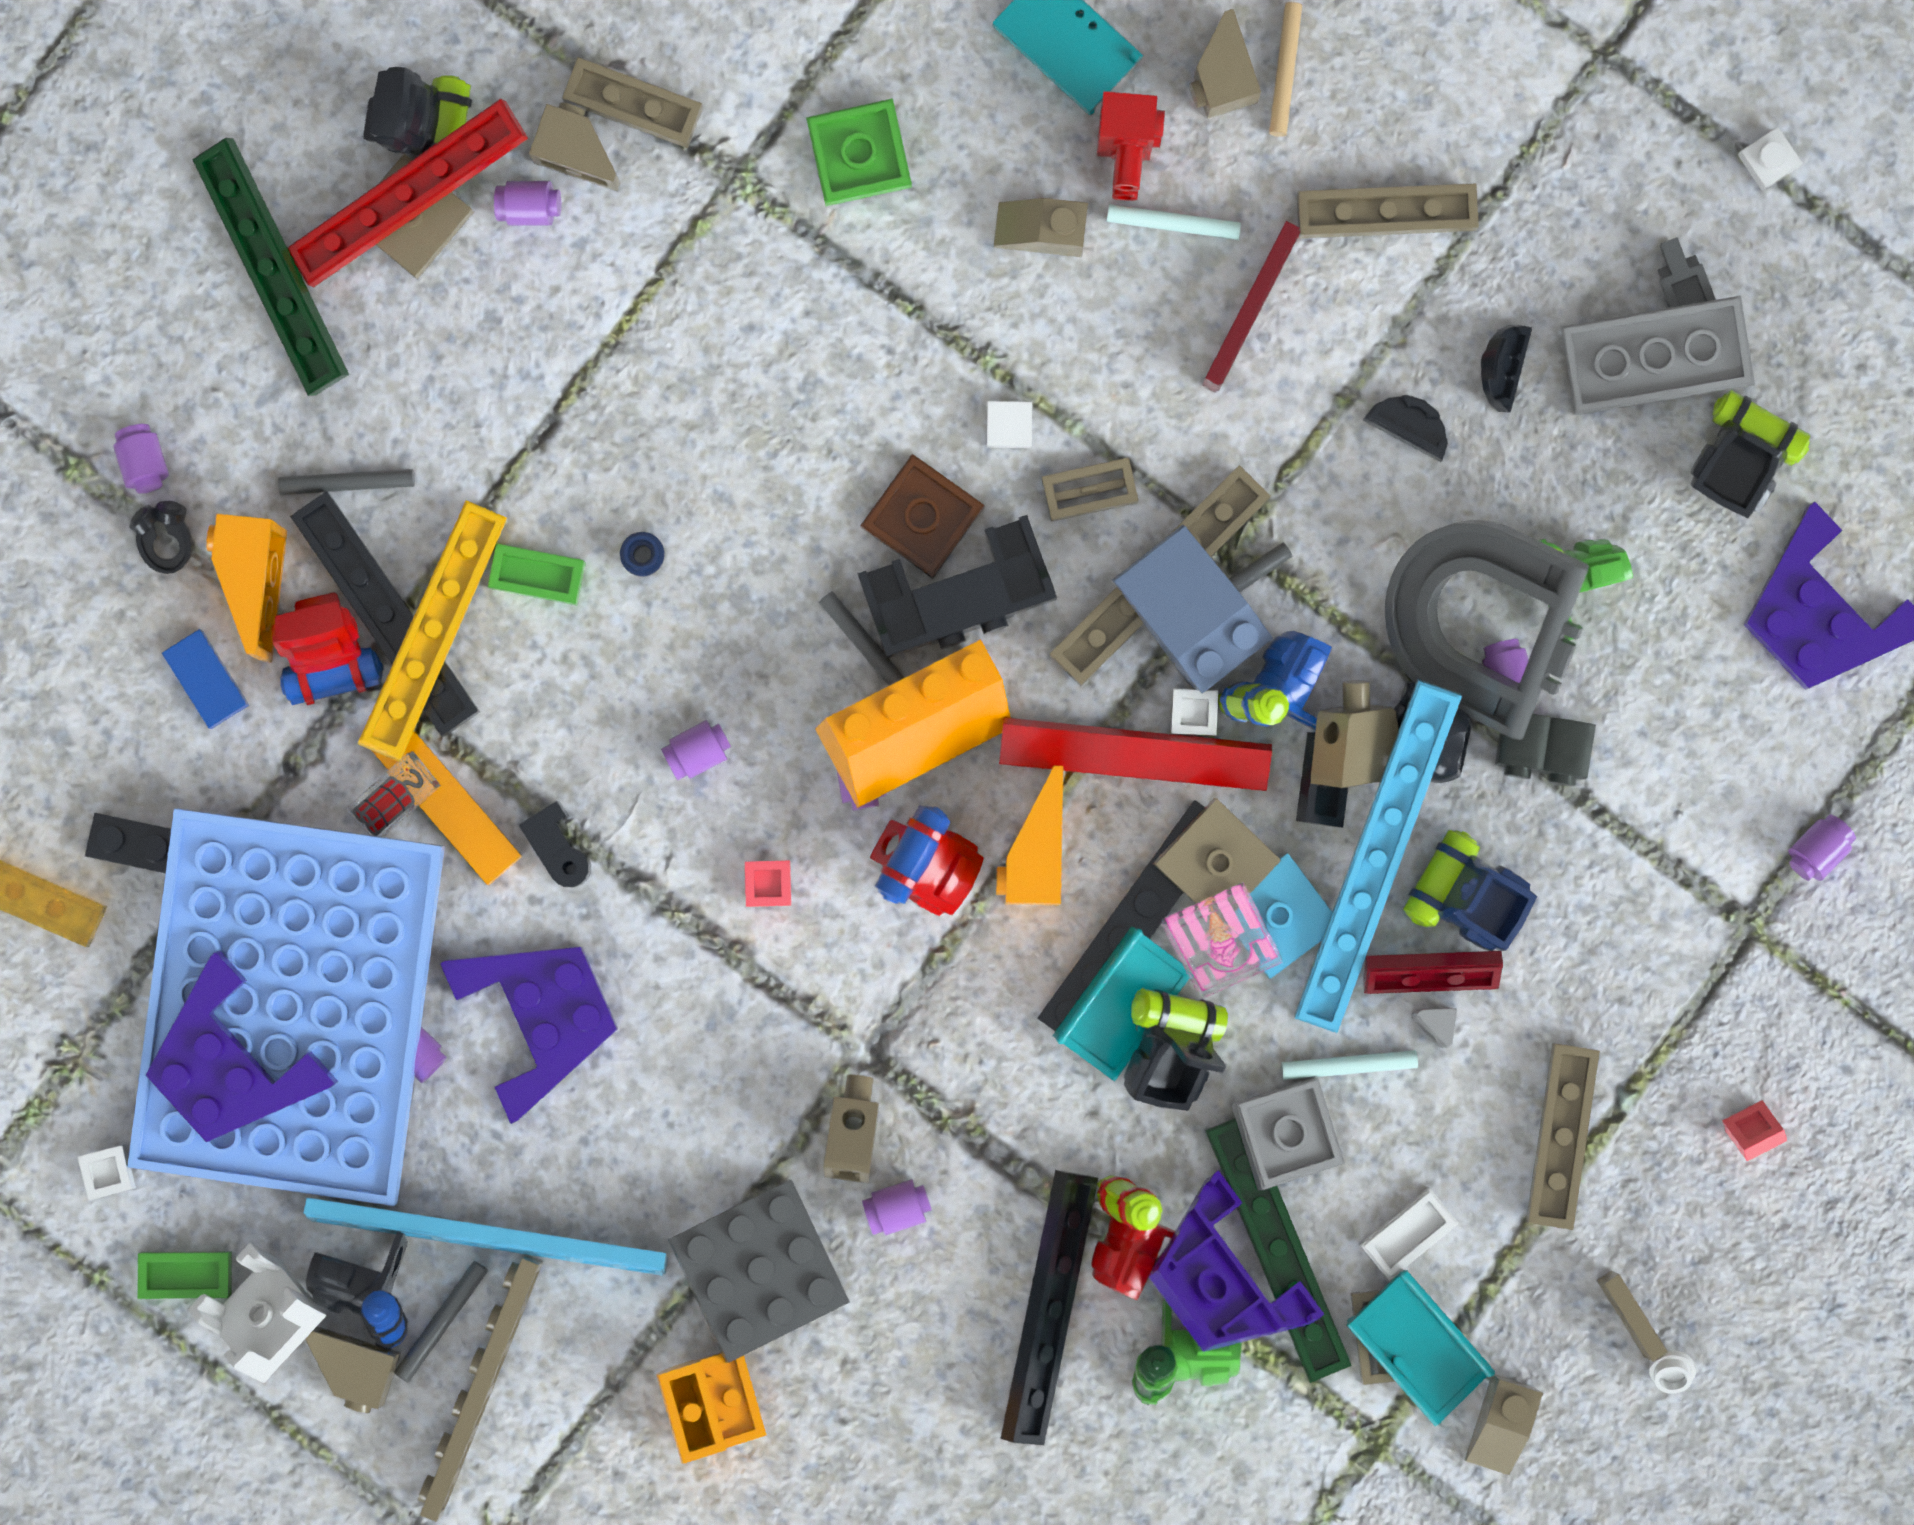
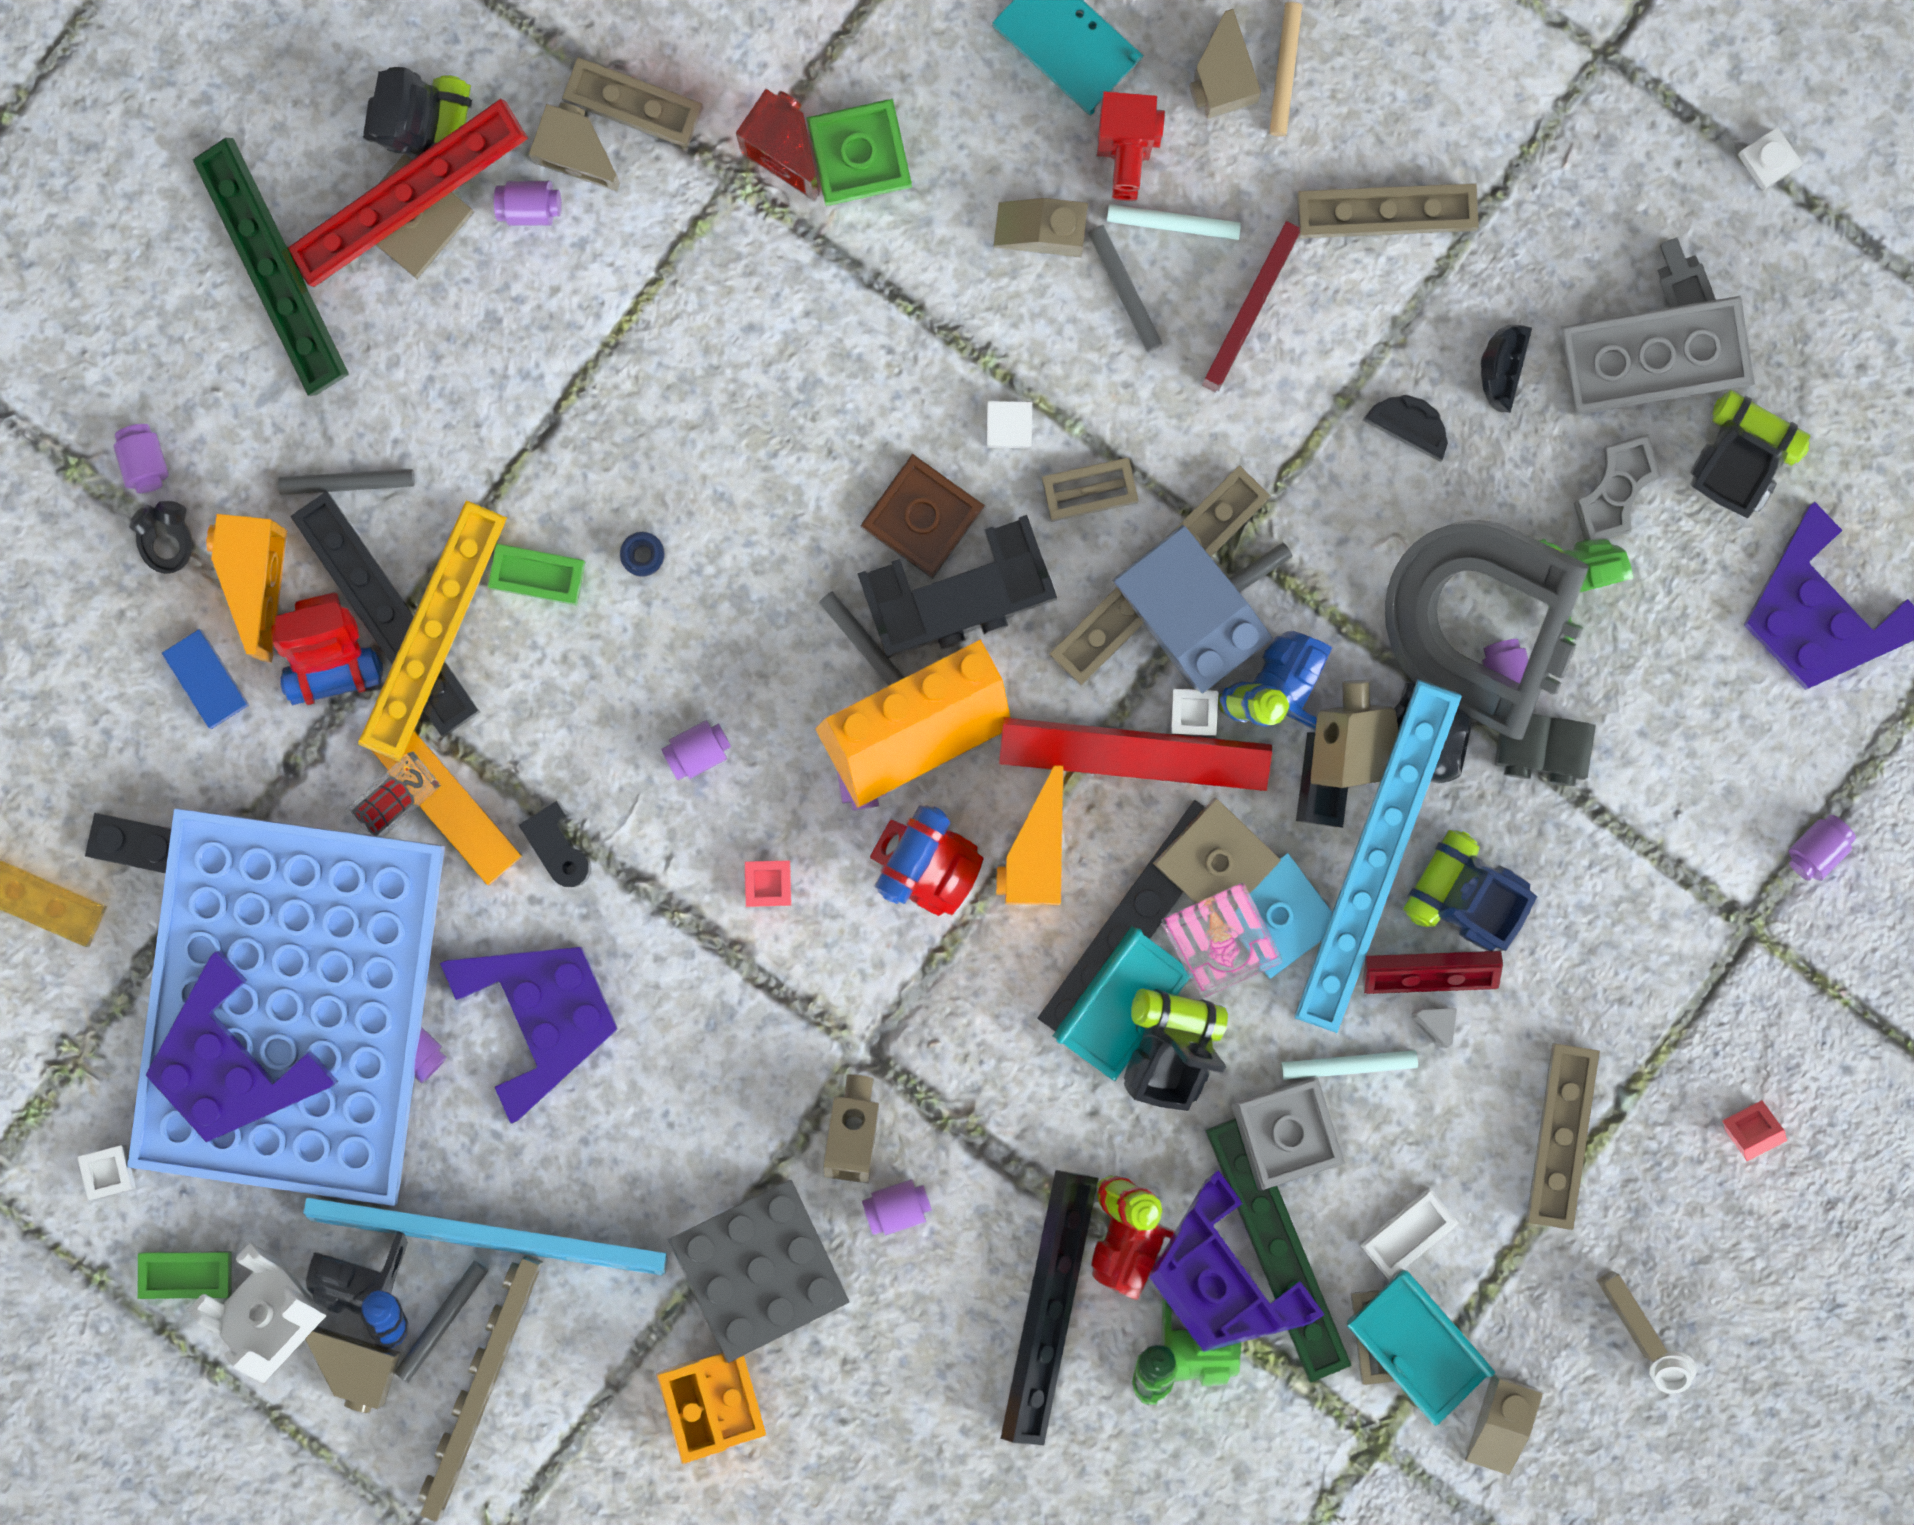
none -> clear red slope [736,88,819,202]
none -> dark grey bar [1088,225,1163,352]
none -> light grey tile [1573,434,1661,540]

